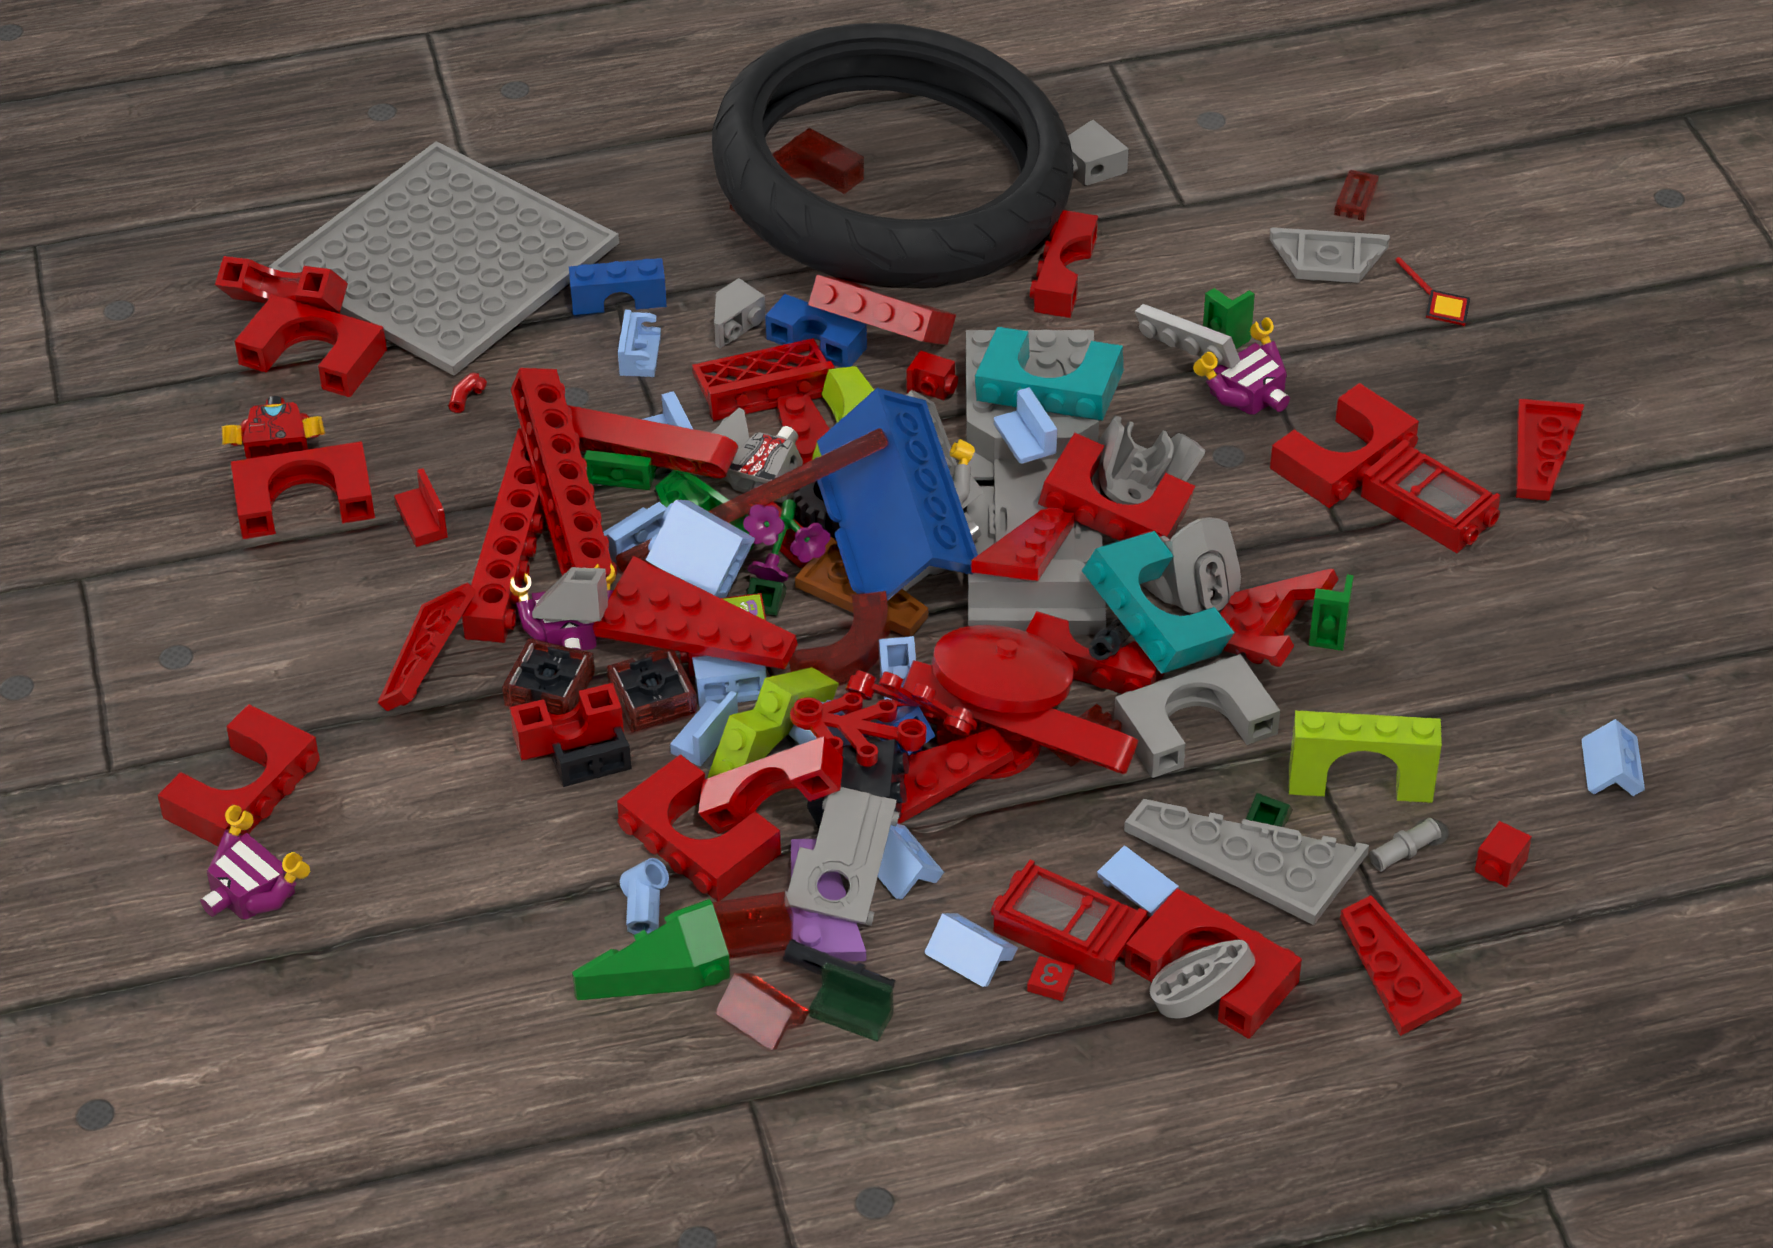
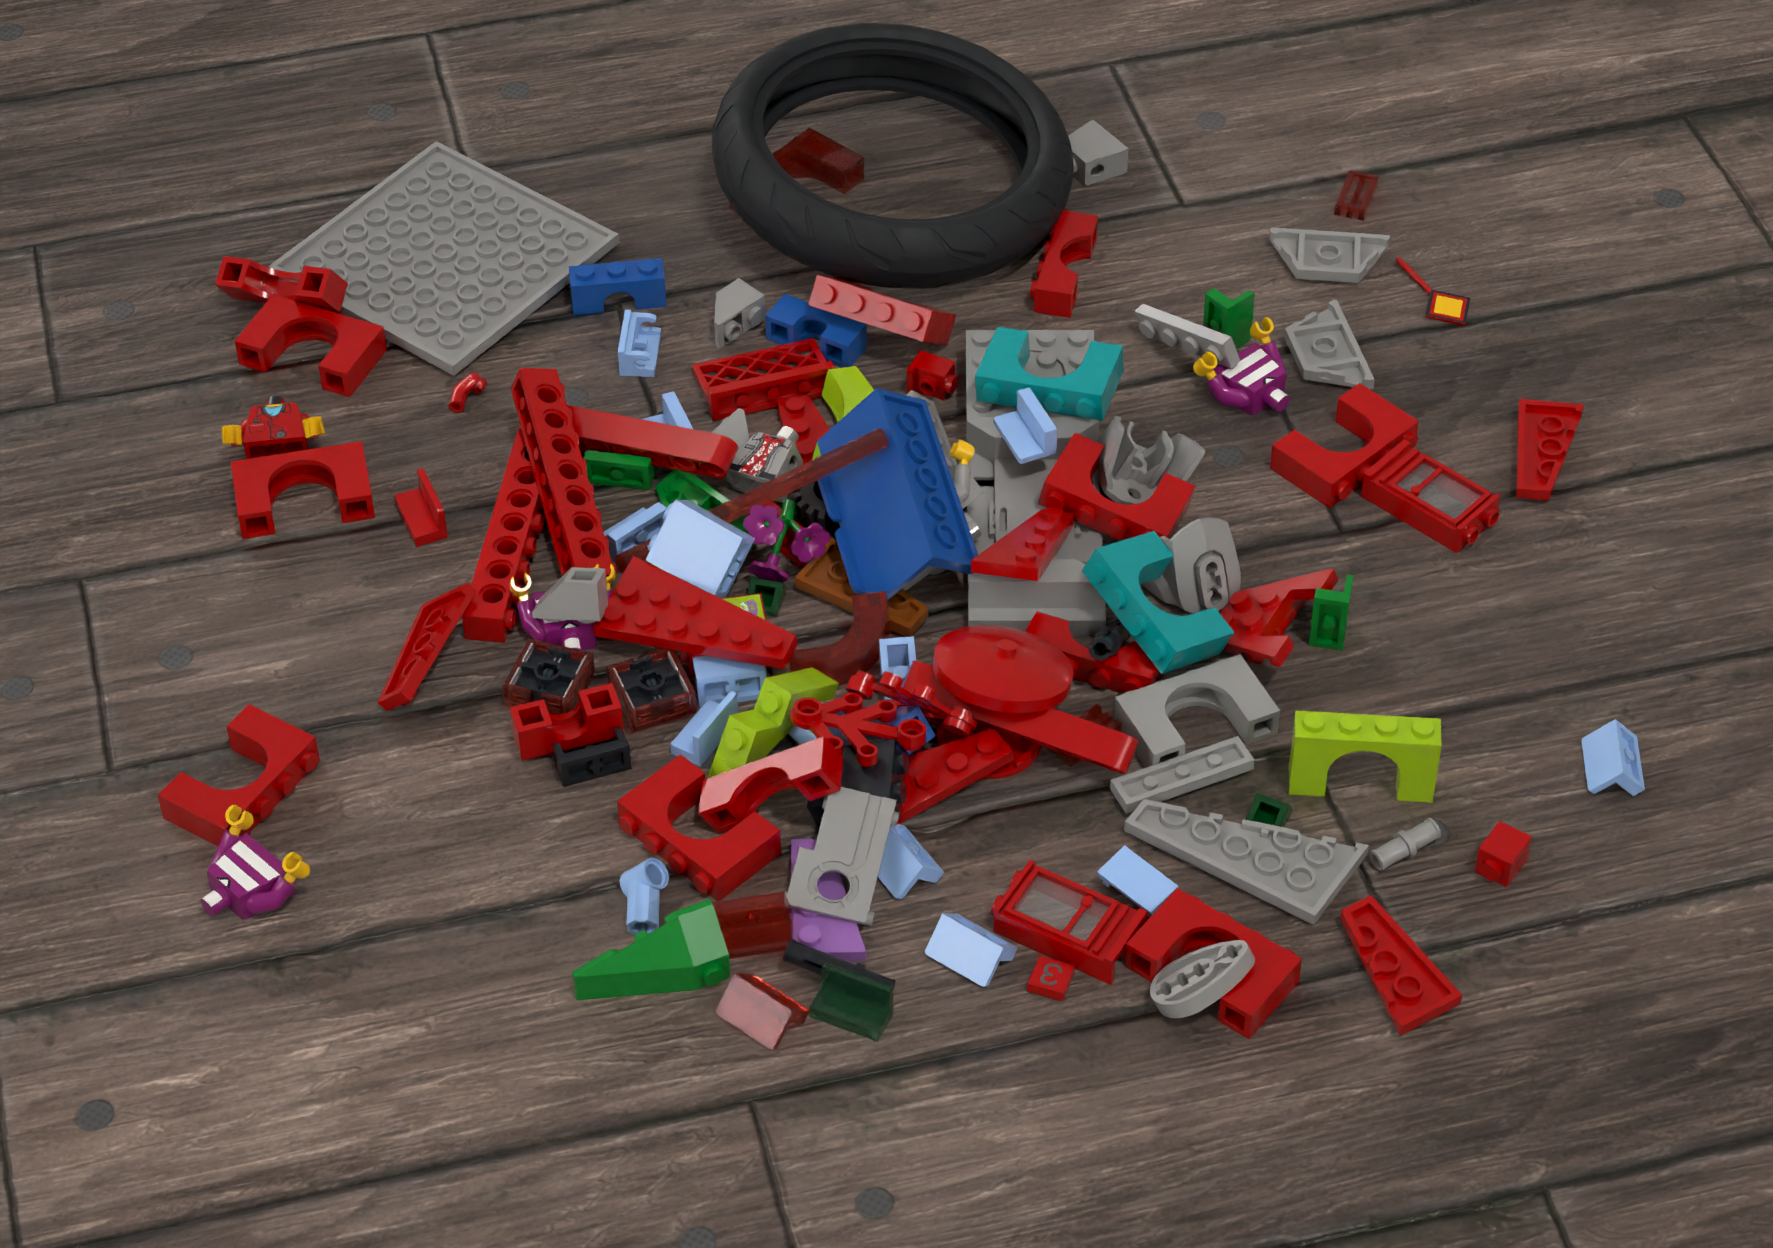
none -> light grey plate [1110,736,1255,814]
none -> light grey wing [1284,300,1375,389]

